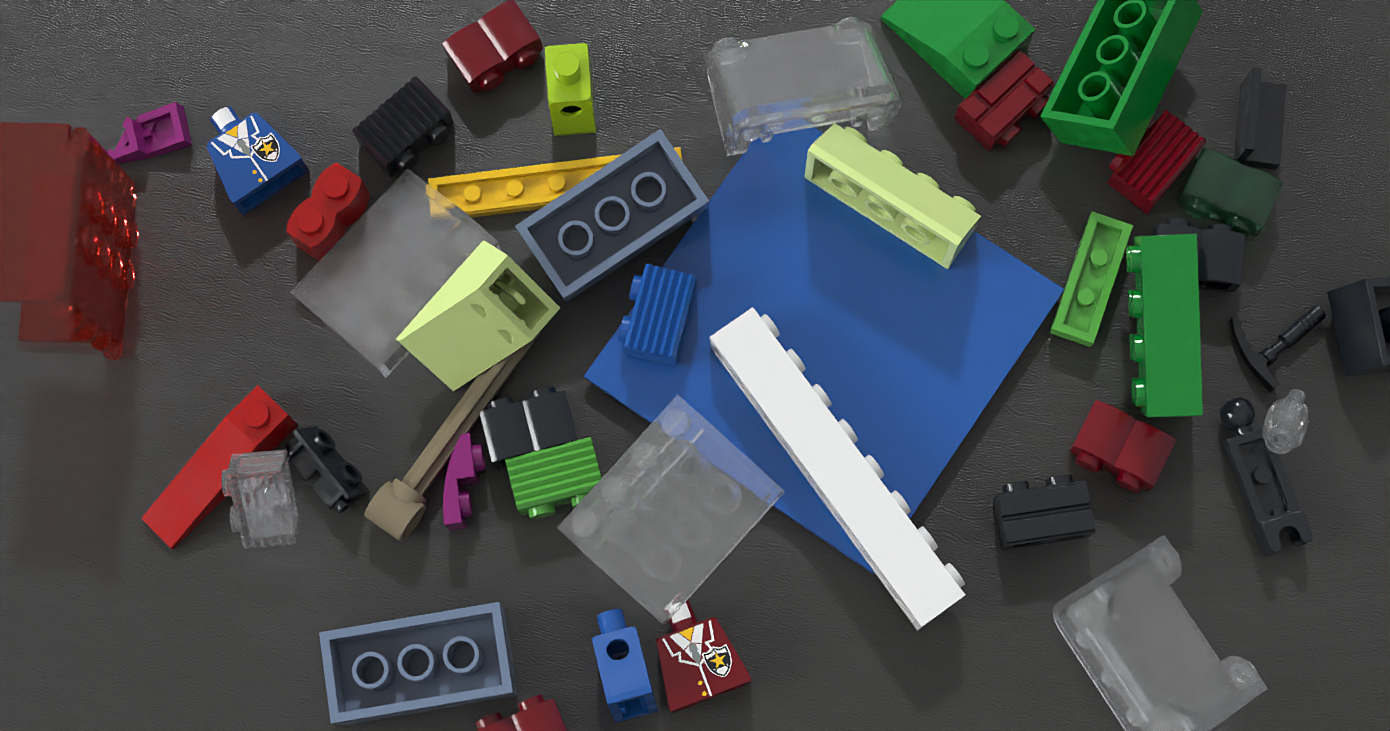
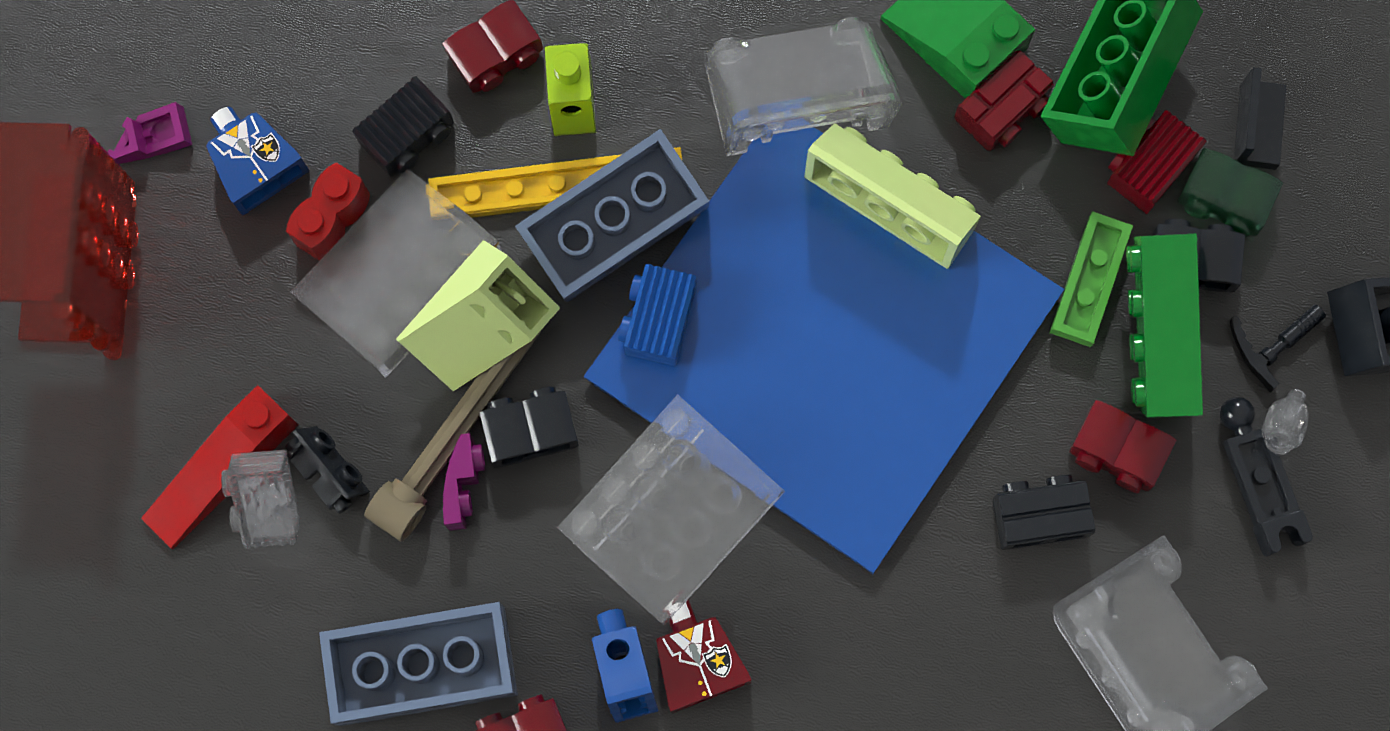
bright green brick [505,437,606,519] -> none
white brick [710,307,965,631] -> none

